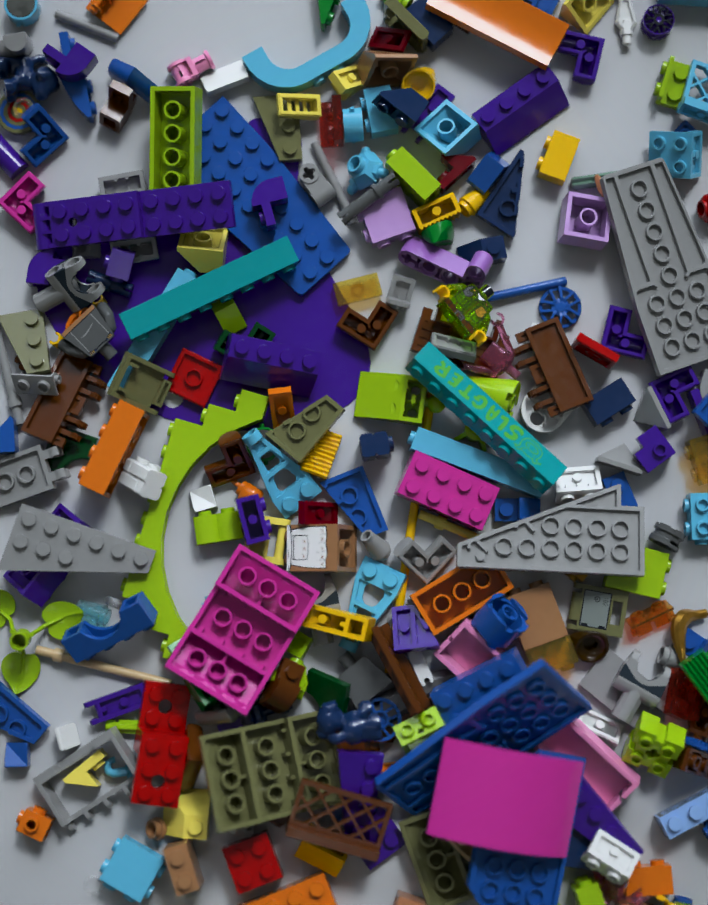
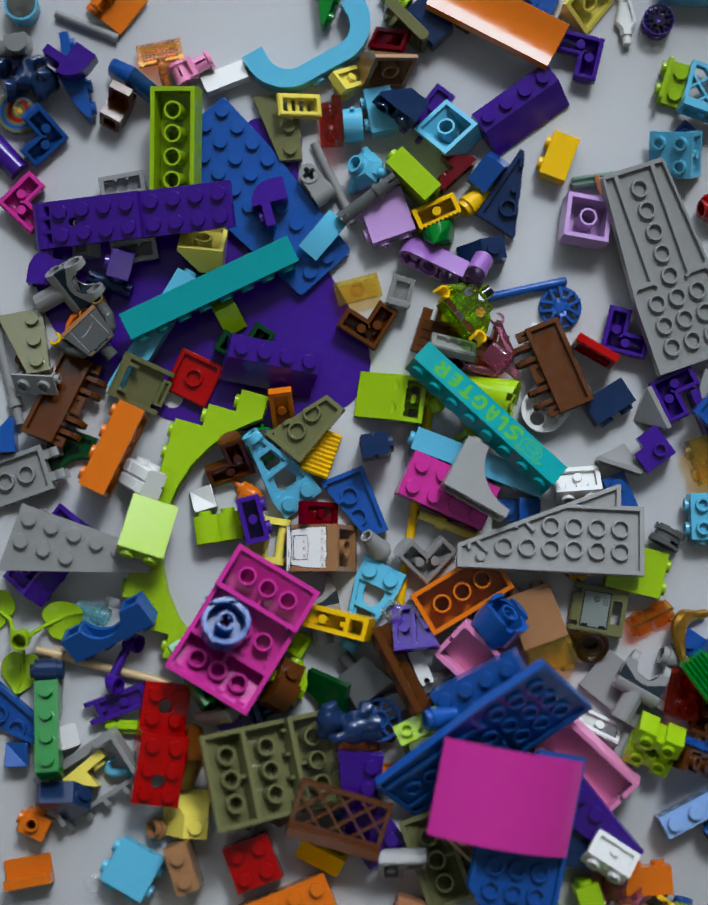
yellow piece [401,67,436,100] -> none
none -> orange panel [3,852,55,892]
none -> dark blue brick [30,658,65,681]
none -> green arch [34,679,64,780]
none -> dark blue slope [35,781,92,820]
none -> dark purple bar [105,634,145,695]
none -> lime brick [115,493,179,566]
none -> clear orange plate [136,38,184,86]
none -> blue brick [200,597,250,651]
none -> medium azure slope [299,209,346,260]
none -> light grey brick [379,847,427,879]
none -> clear piece [381,600,402,621]
none -> blue cone [421,707,458,731]
none -> light grey arch [439,435,510,522]

